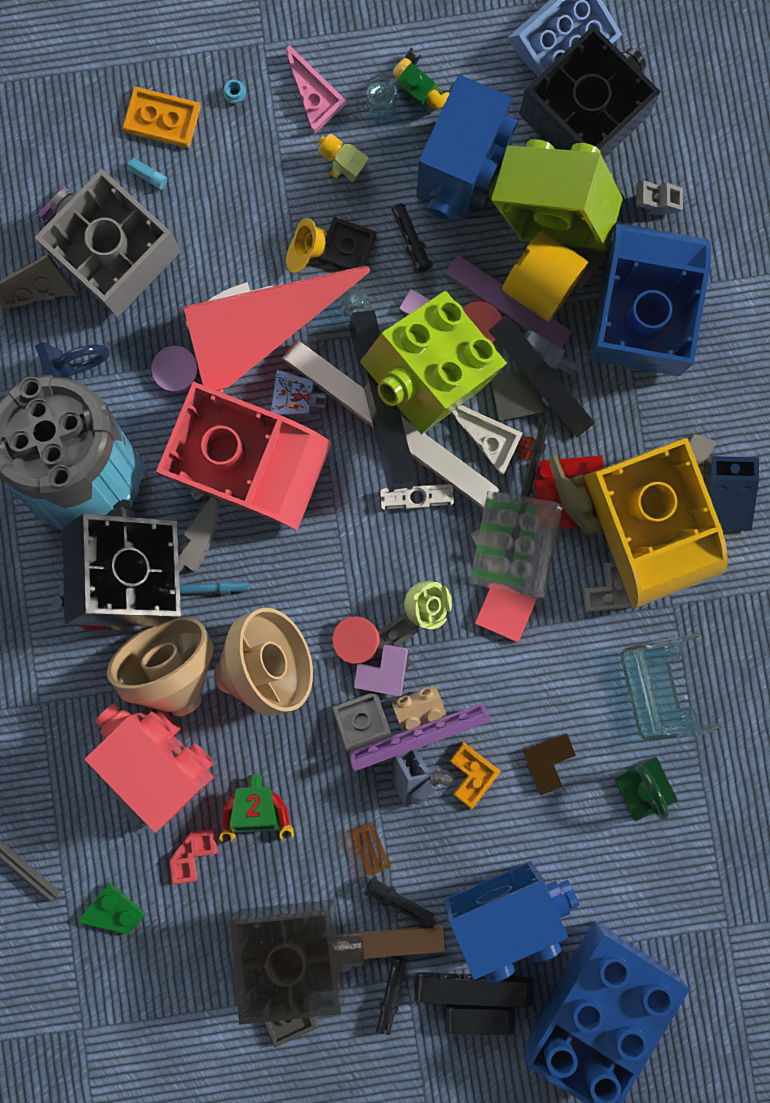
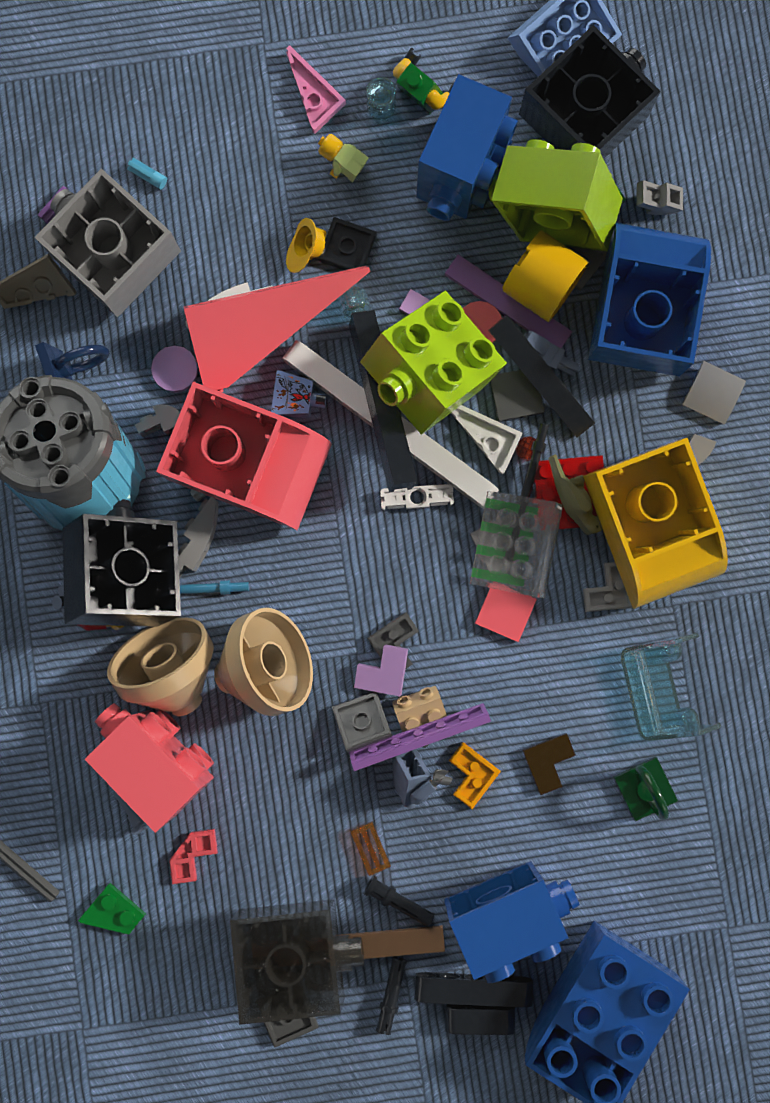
light orange tile [122,86,201,149] -> none
green torso [219,775,294,843] -> none
medium azure plate [223,80,246,104] -> none
coral tile [332,616,380,664] -> none
black pin [391,203,433,274] -> none
yellowish green cylinder [404,581,452,629] -> none
dark blue slope [704,456,759,531] -> none
none -> light grey brick [135,404,180,437]
none -> light grey slope [682,360,746,425]

